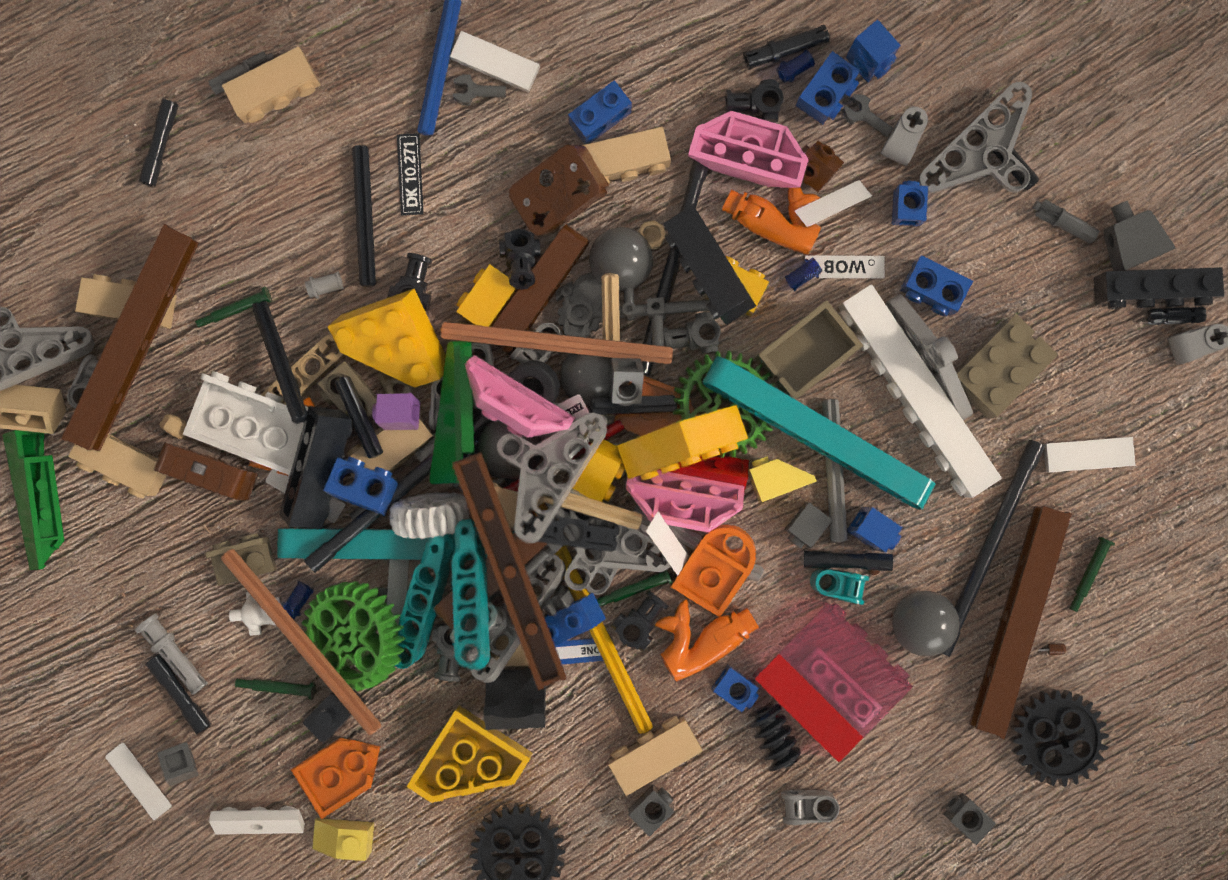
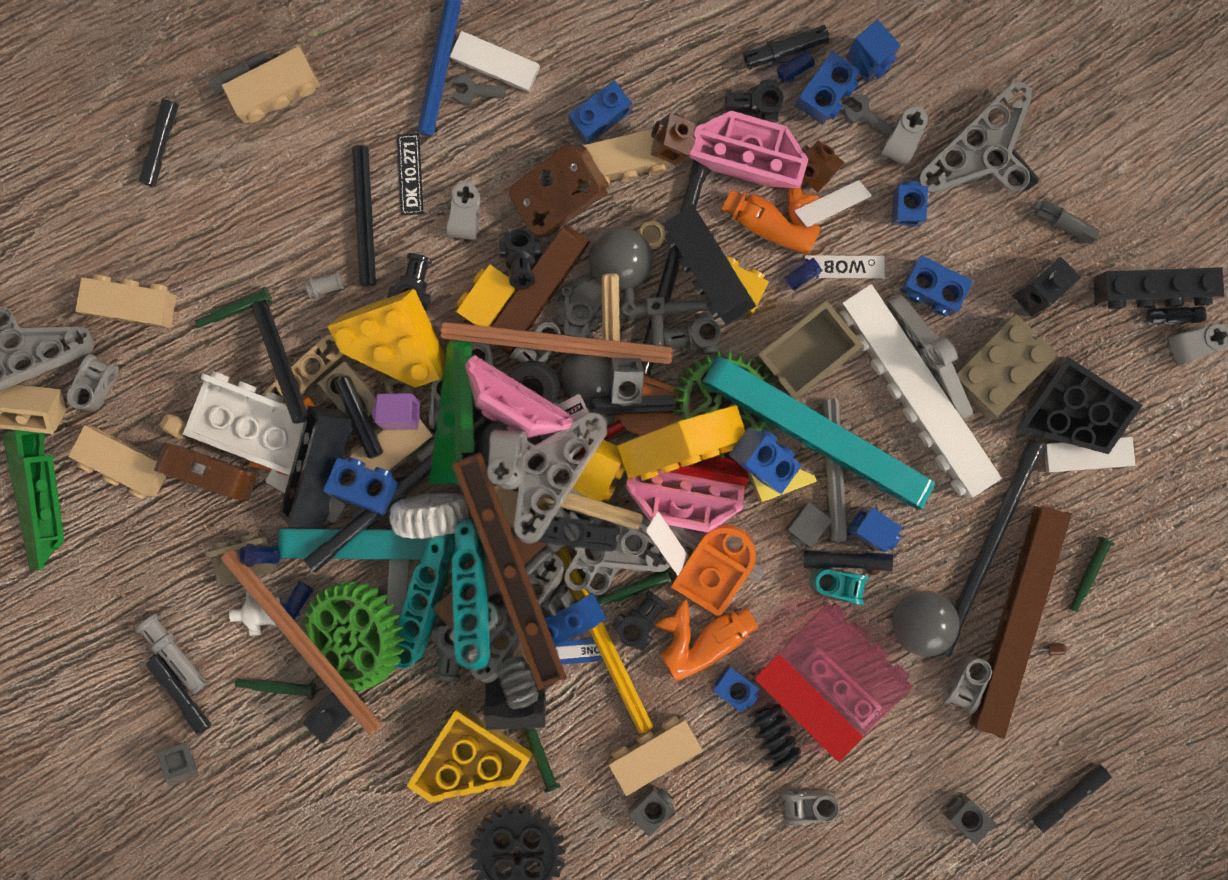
reddish brown tile [61,224,199,452] -> none
white sticker [105,743,172,820] -> none
white tile [209,806,305,835] -> none
orange tile [291,737,381,819] -> none
light yellow slope [313,818,374,861] -> none
black gear [1010,689,1109,787] -> none
dark grey torso [1103,200,1176,271] -> none
none -> clear blue pin [239,543,280,567]
none -> light grey piece [447,182,480,240]
none -> light grey piece [487,430,527,490]
none -> dark grey gear [496,656,538,710]
none -> dark green piece [525,728,561,793]
none -> reddish brown brick [650,113,696,165]
none -> blue brick [729,427,802,494]
none -> light grey piece [943,654,992,714]
none -> black torso [1012,256,1080,317]
none -> black wedge [1016,357,1143,454]
none -> black piece [1032,764,1112,833]

